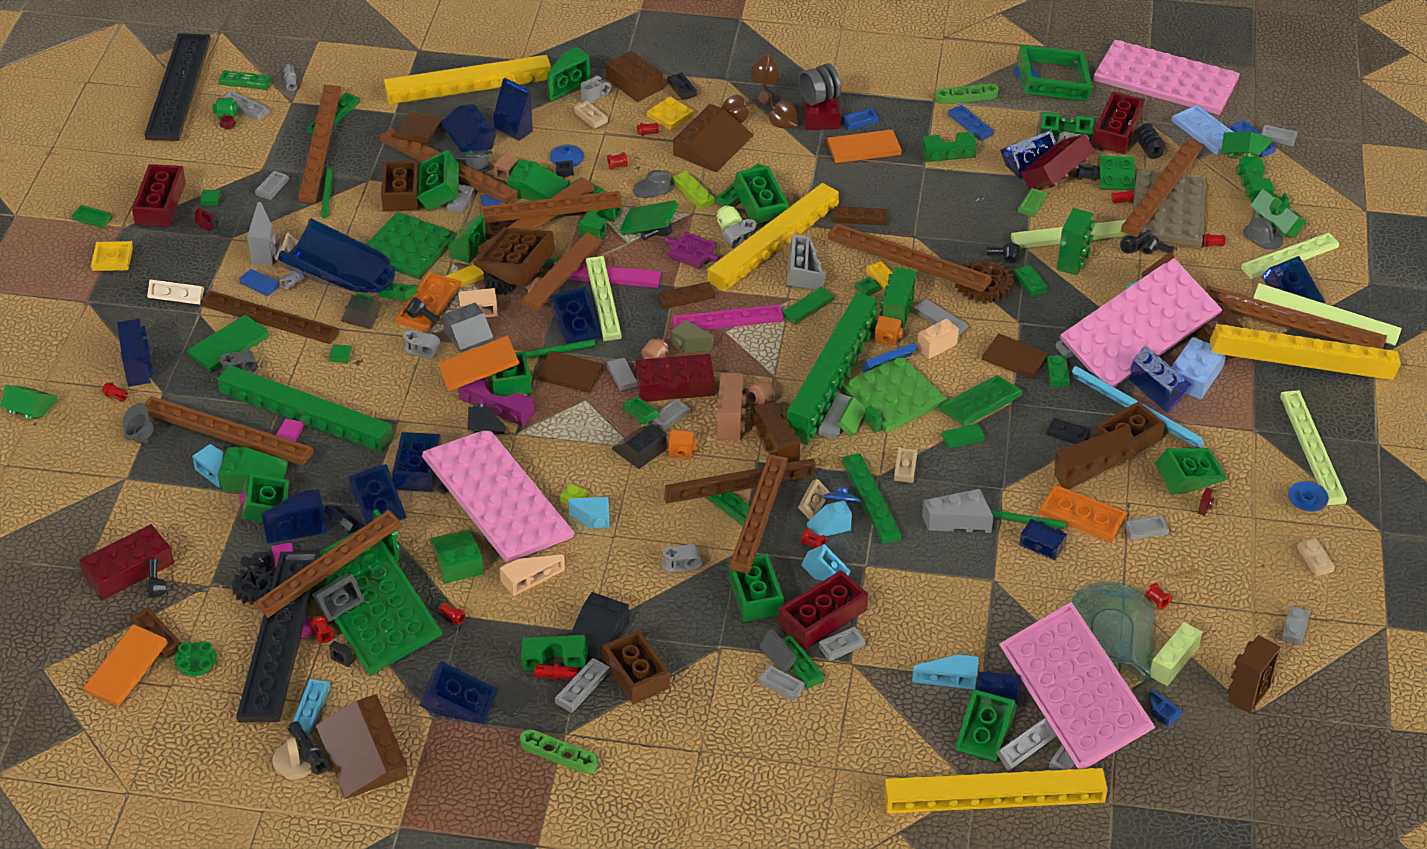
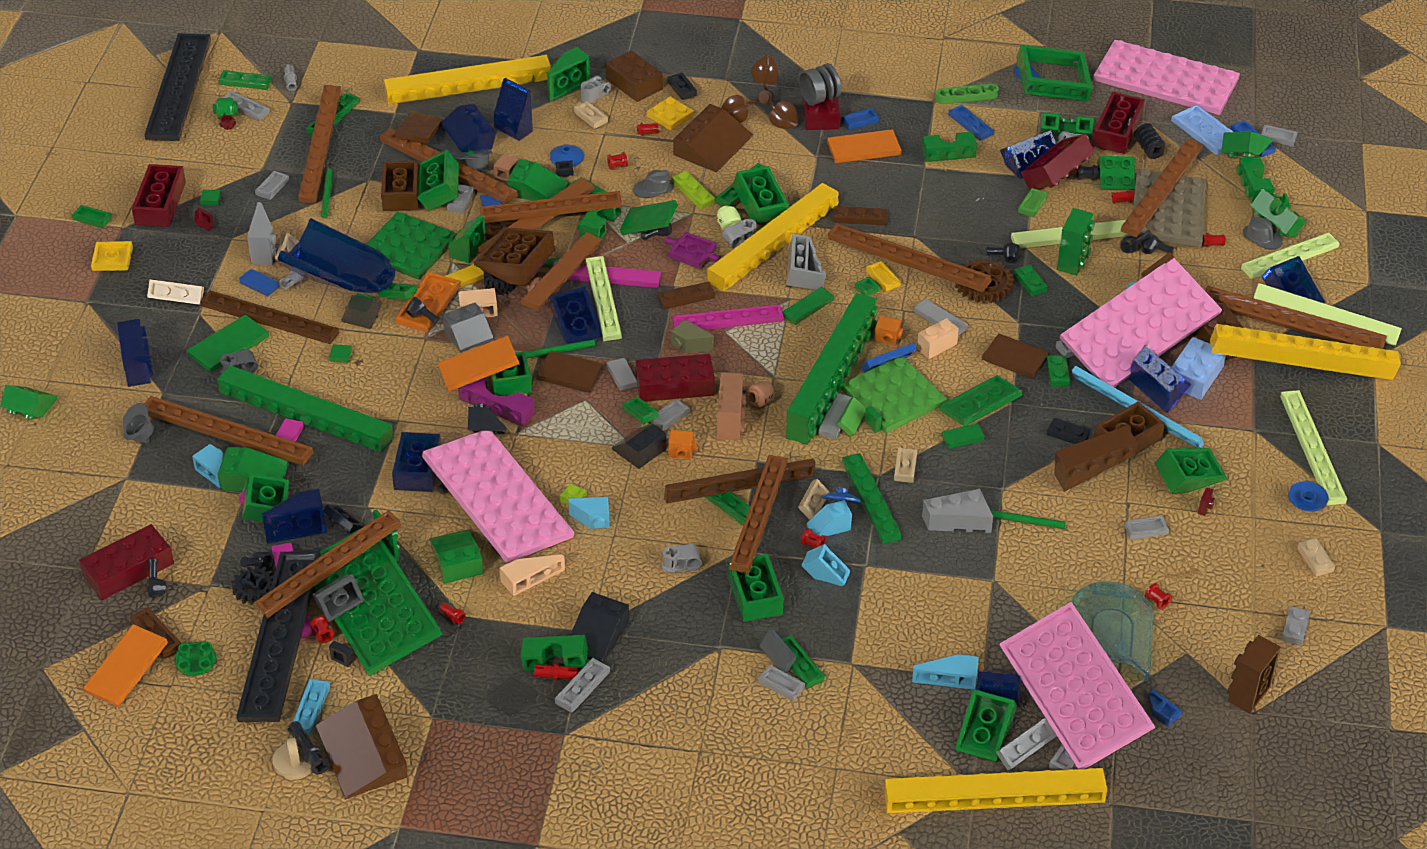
red pin [102,382,128,402] -> none
clear blue slope [349,464,407,525] -> none
light grey piece [403,330,440,359] -> none
clear blue slope [419,661,497,724] -> none
bright green beam [520,729,597,774] -> none
reddish brown brick [602,630,670,704] -> none
nougat head [641,338,669,359] -> none
reddish brown wedge [751,401,800,463] -> none
dark red brick [778,570,868,649] -> none
light grey plate [819,627,865,661] -> none
green brick [880,267,916,332] -> none
clear blue brick [1019,519,1067,561] -> none
orange tile [1038,485,1128,543] -> none
yellowish green brick [1149,622,1202,686] -> none

